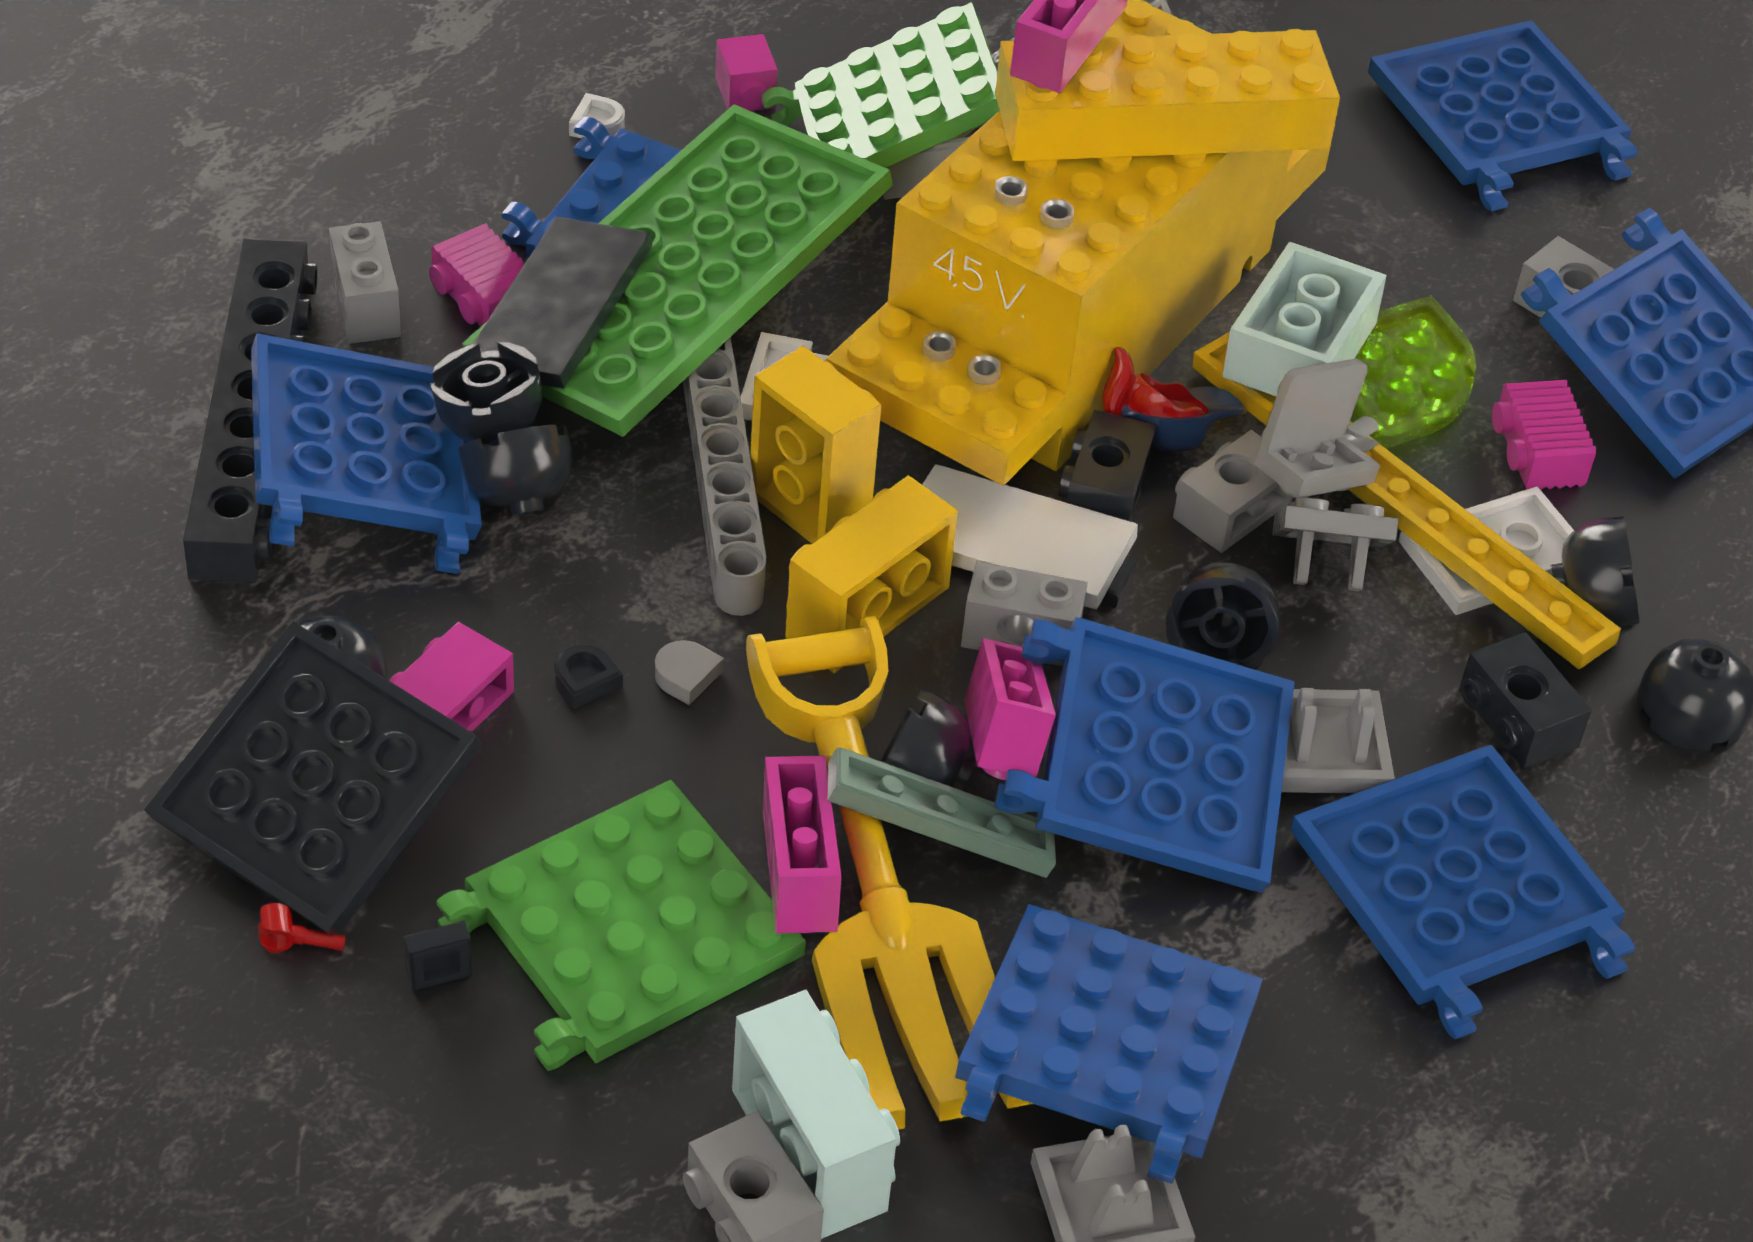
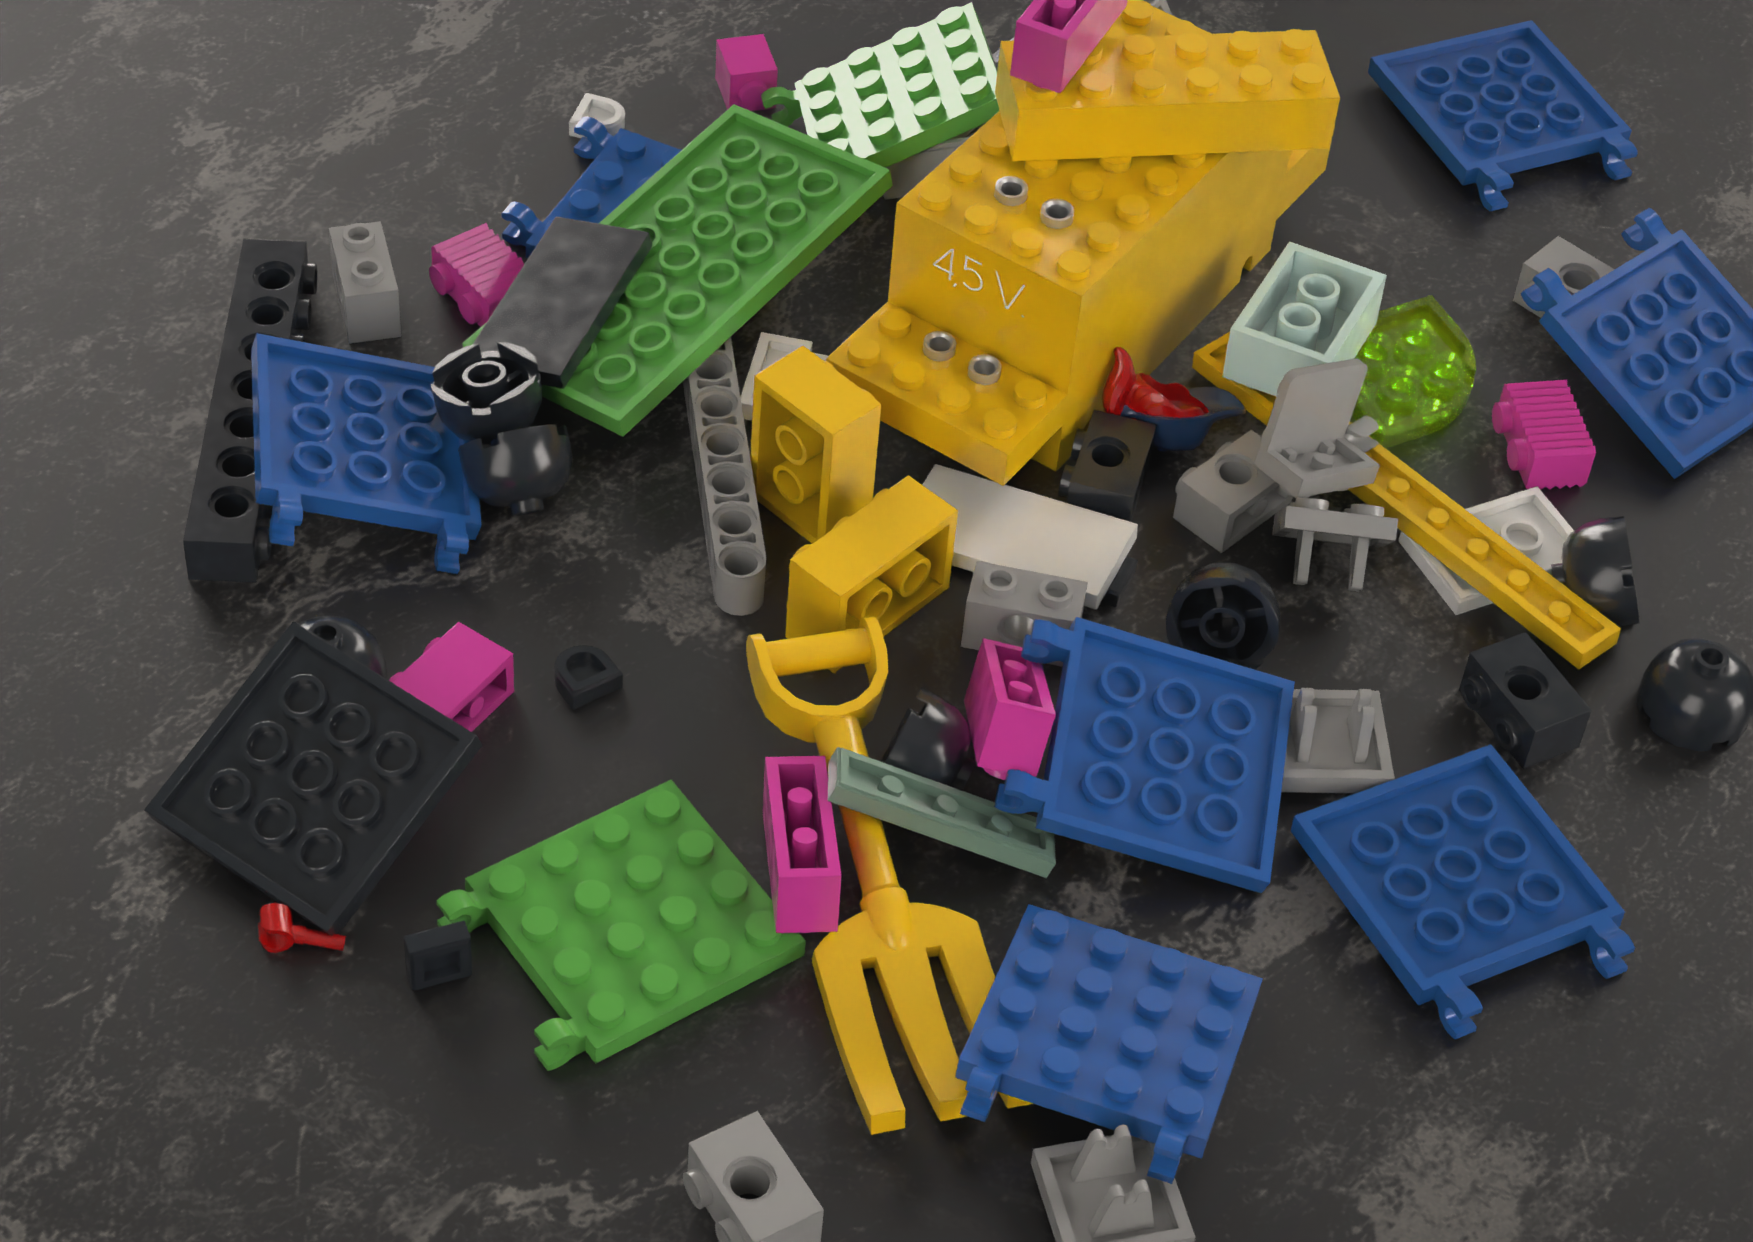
light grey tile [655,640,724,705] -> none
light aqua brick [732,990,900,1239] -> none

